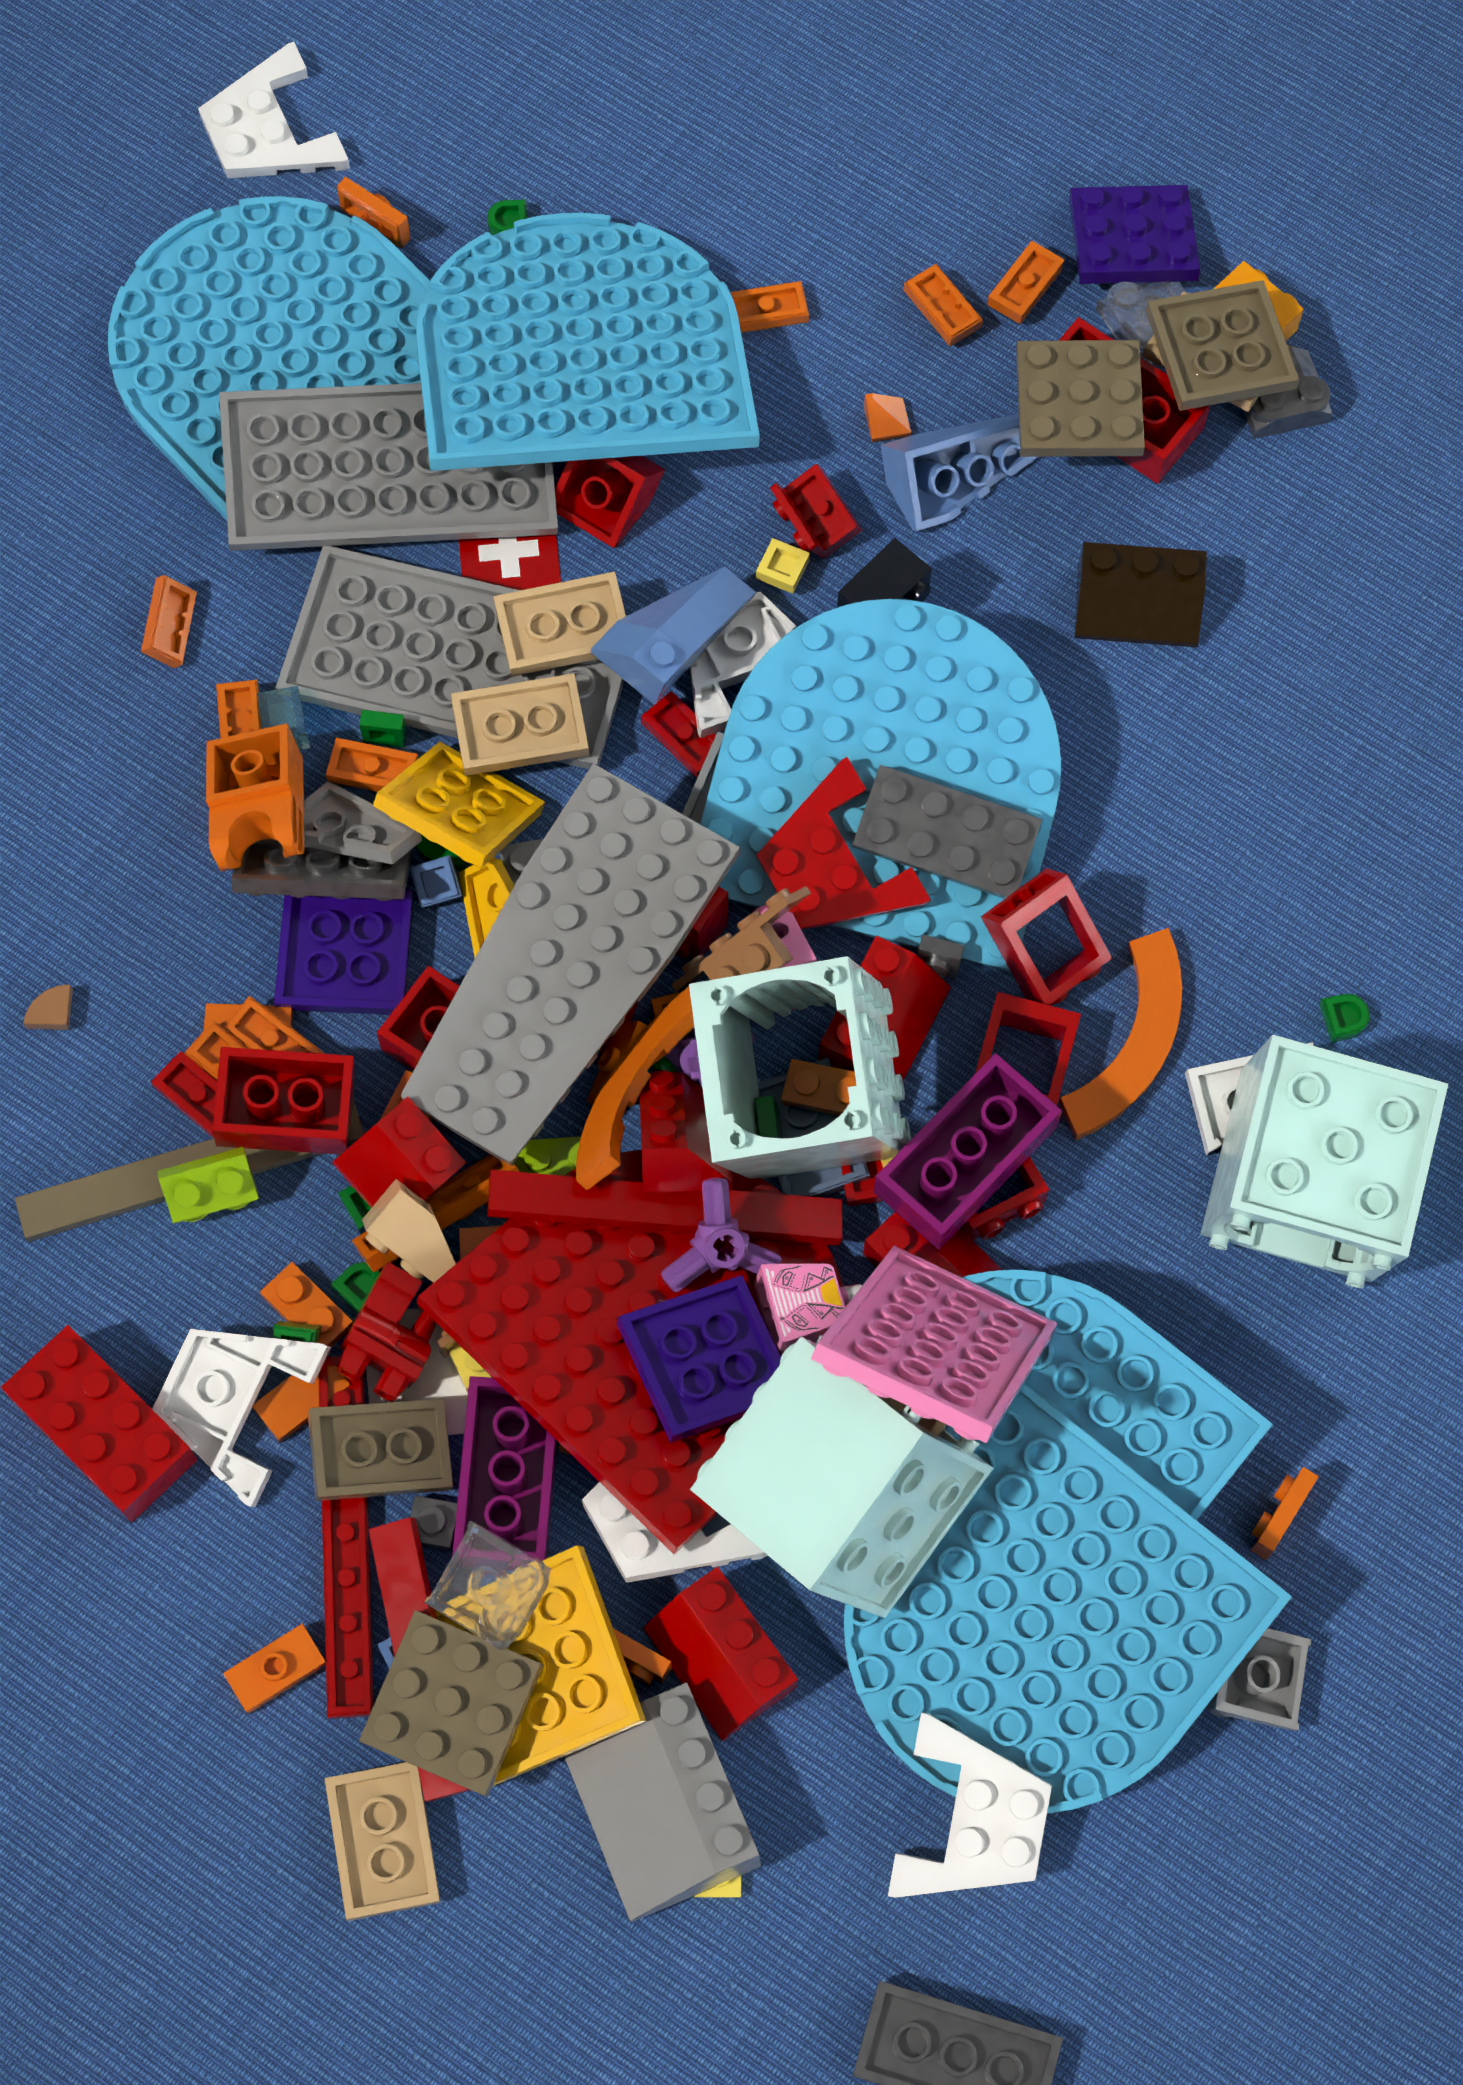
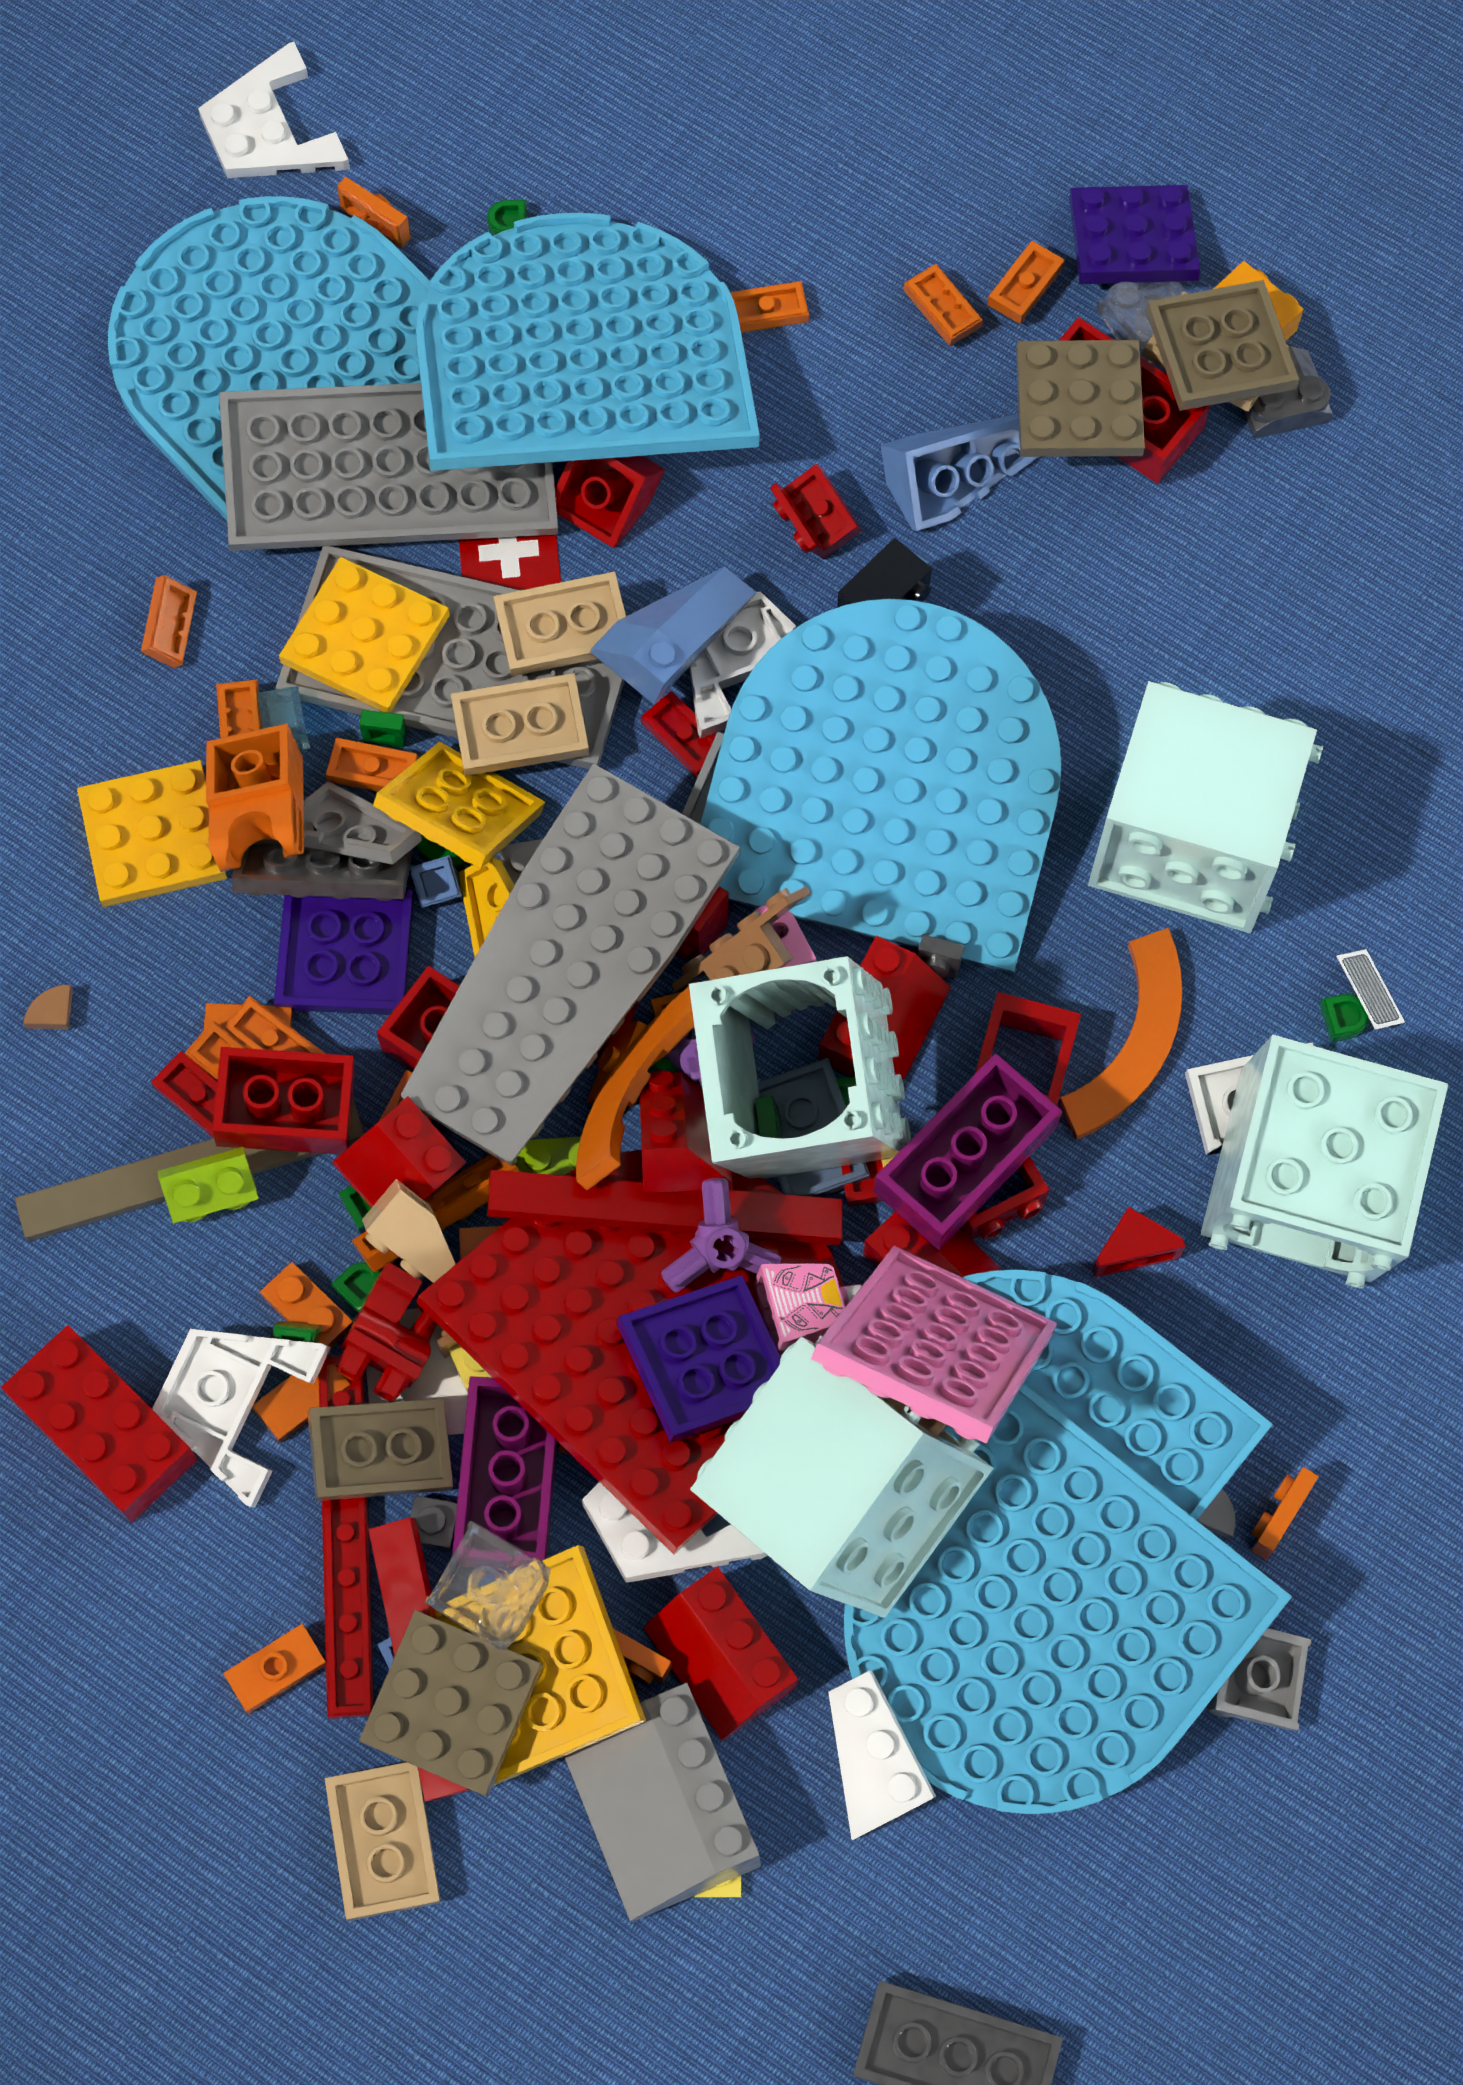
light yellow plate [756,538,810,594] -> none
red wing [756,757,931,930] -> none
orange plate [781,1059,857,1116] -> none
flat silver plate [852,765,1042,899] -> none
orange slope [864,393,911,442] -> none
white wing [888,1712,1052,1898] -> none
red window [981,868,1112,1006] -> none
dark brown slope [1074,542,1207,647] -> none
none -> yellow plate [77,760,228,907]
none -> yellow plate [279,557,450,713]
none -> white wing [828,1670,936,1840]
none -> light aqua piece [1088,681,1323,934]
none -> red slope [1093,1207,1185,1278]
none -> light grey tile [1197,1489,1235,1539]
none -> sticker [1336,949,1405,1030]

